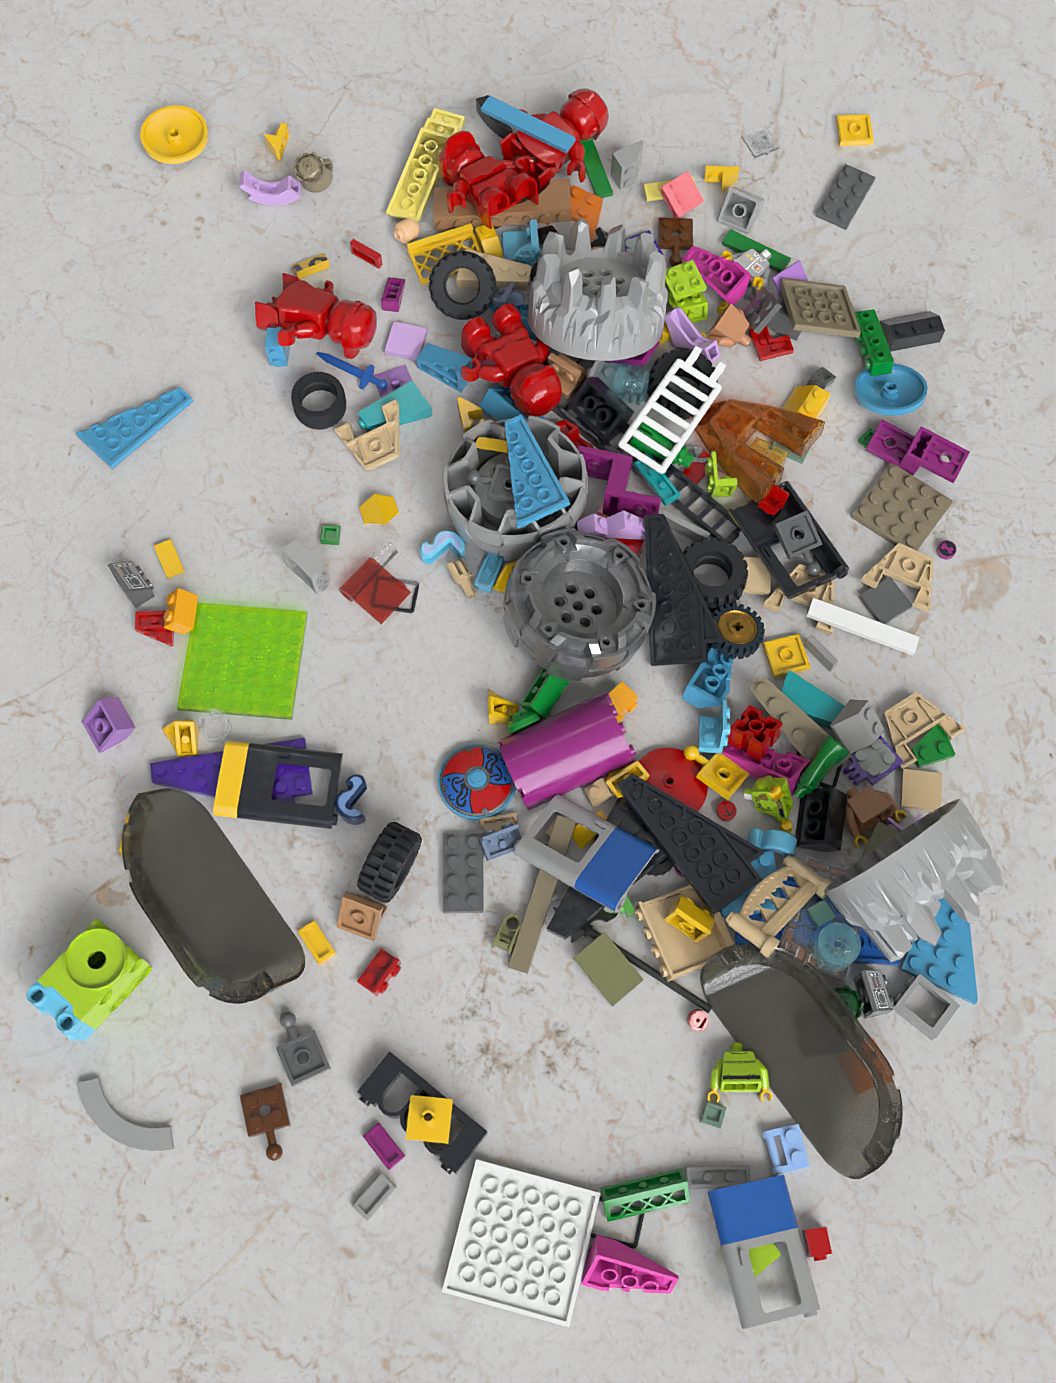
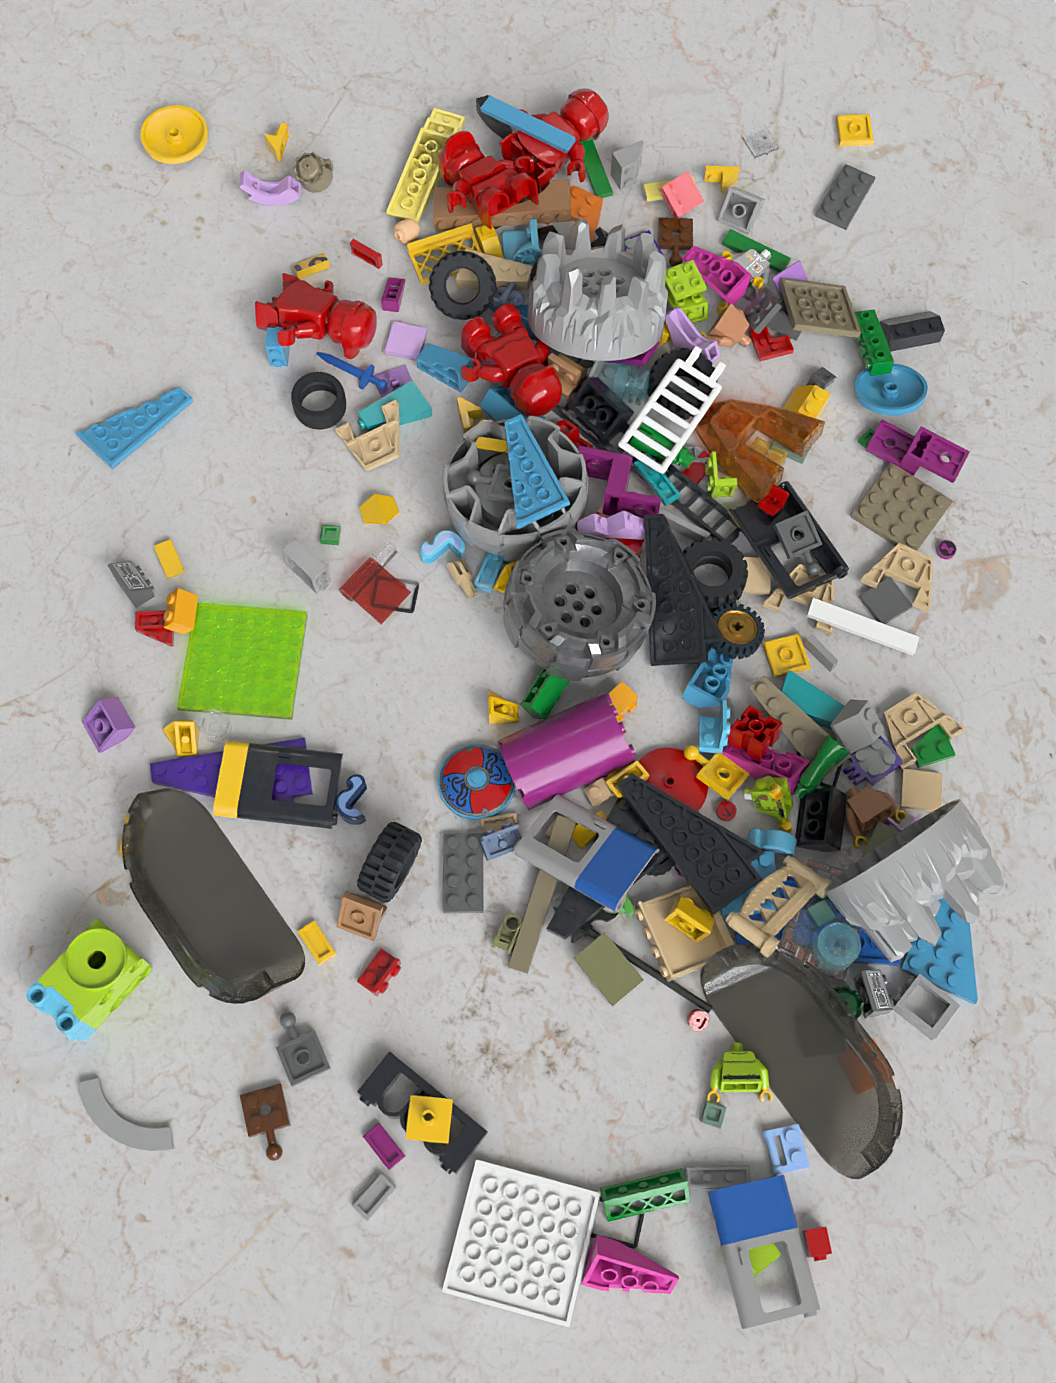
green piece [506,709,541,735] -> none

